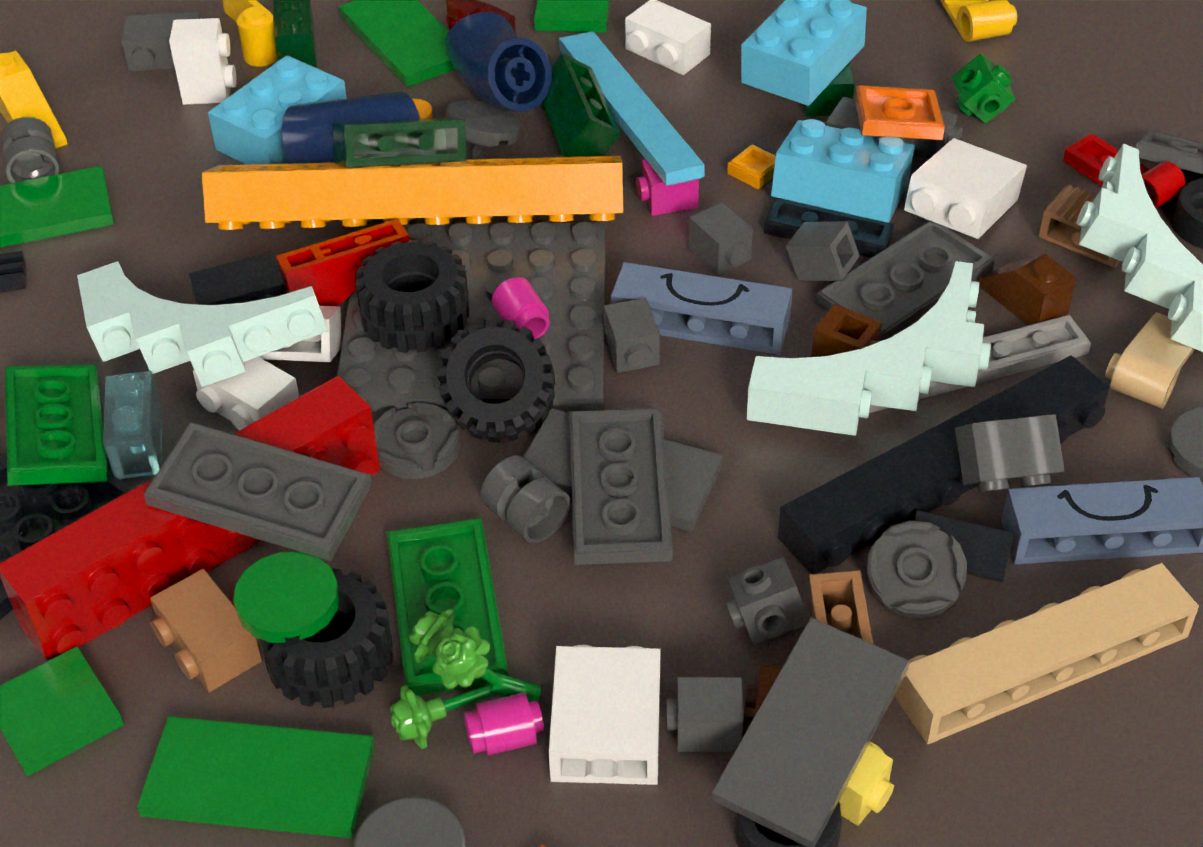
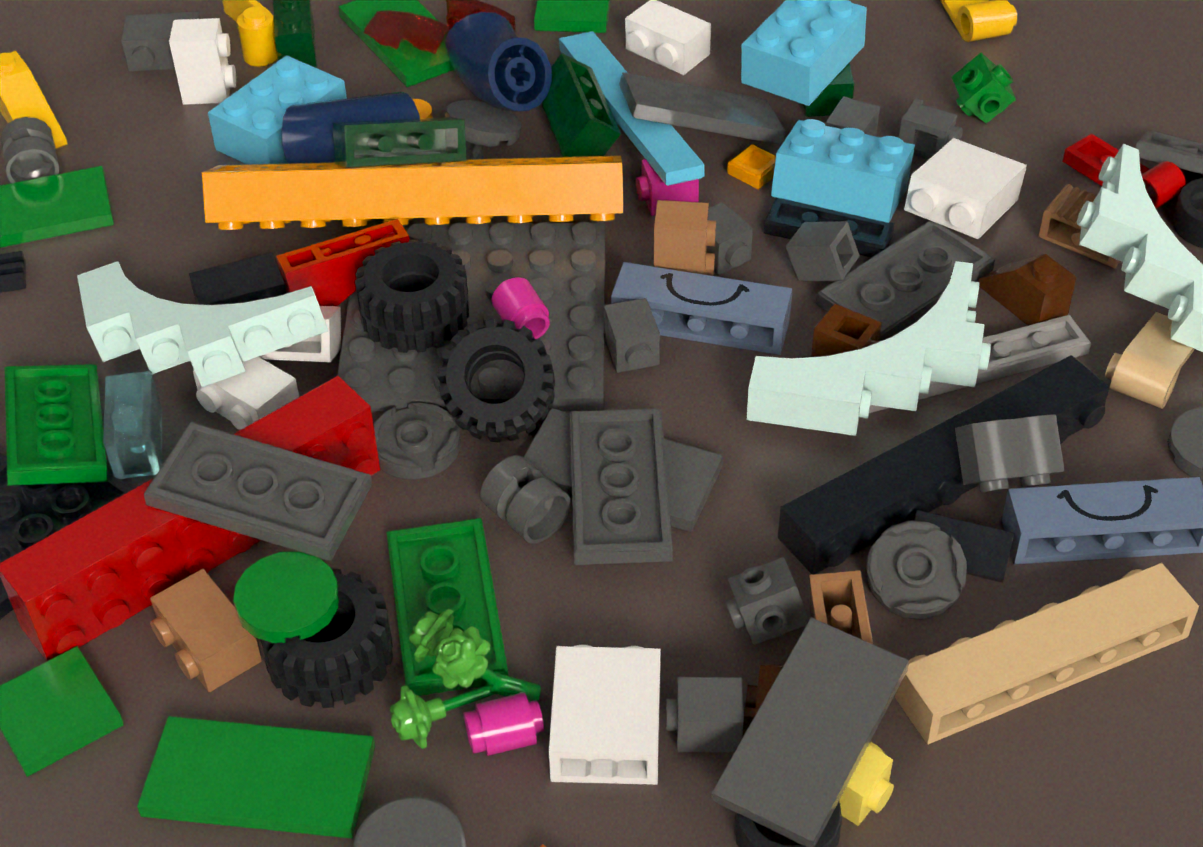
orange tile [855,85,945,140] -> none
none -> clear red slope [364,11,450,54]
none -> dark grey tile [619,72,786,144]
none -> medium nougat brick [654,200,716,276]

